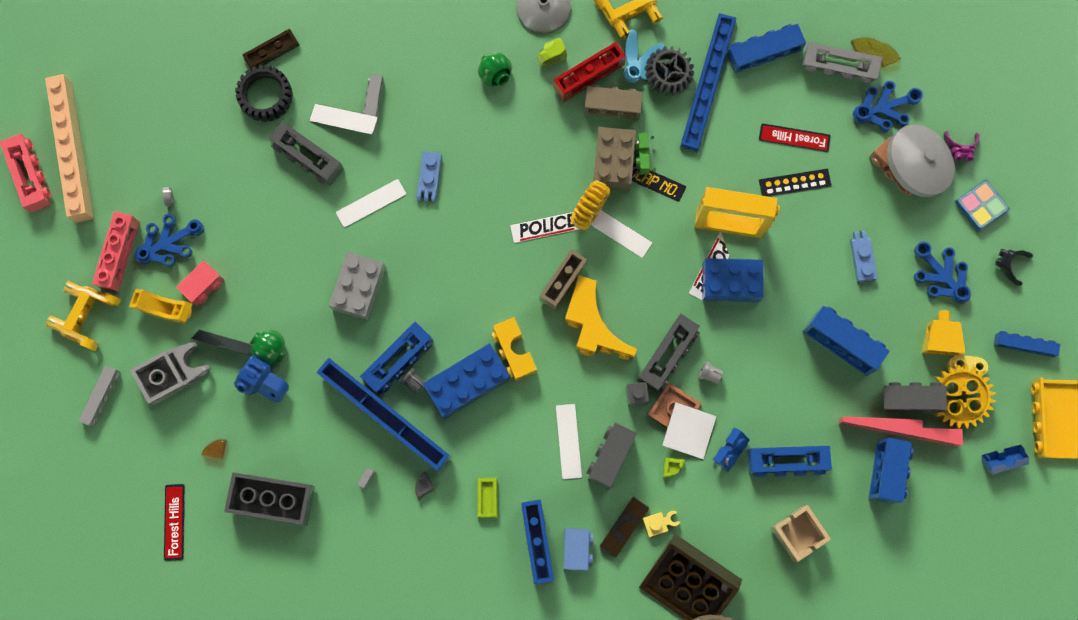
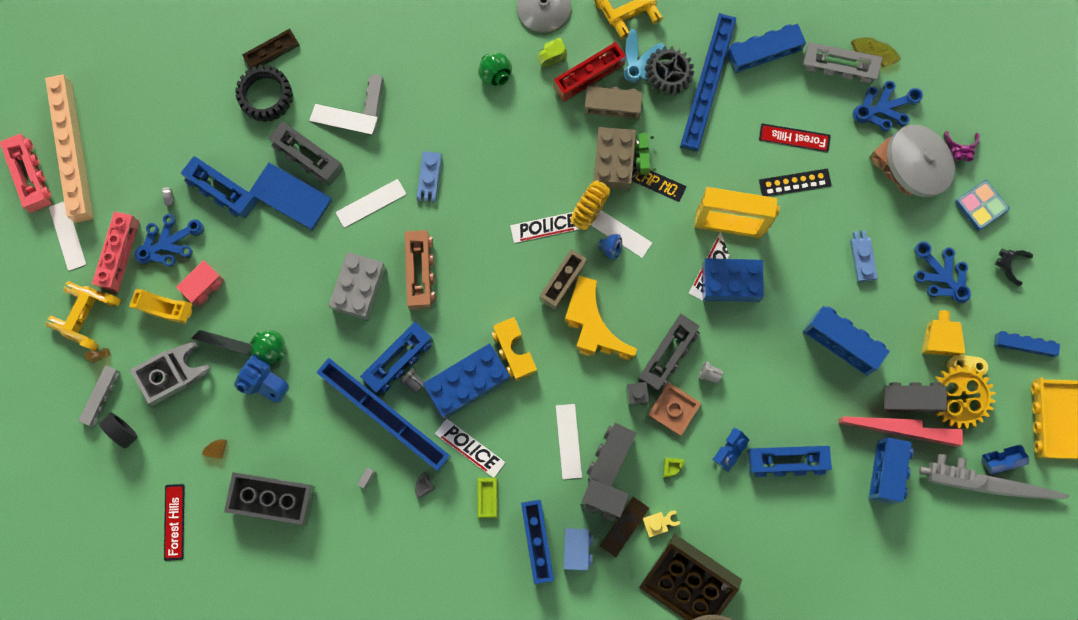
white sticker [663,403,716,459] -> none
tan piece [771,505,831,562] -> none
none -> white sticker [49,202,86,270]
none -> clear orange tile [84,348,111,363]
none -> black tyre [99,412,138,449]
none -> blue brick [181,156,258,219]
none -> blue tile [249,162,332,231]
none -> nougat brick [405,230,435,310]
none -> sticker [435,418,505,478]
none -> dark grey brick [580,479,629,521]
none -> blue brick [598,234,623,260]
none -> light grey piece [919,454,1069,499]

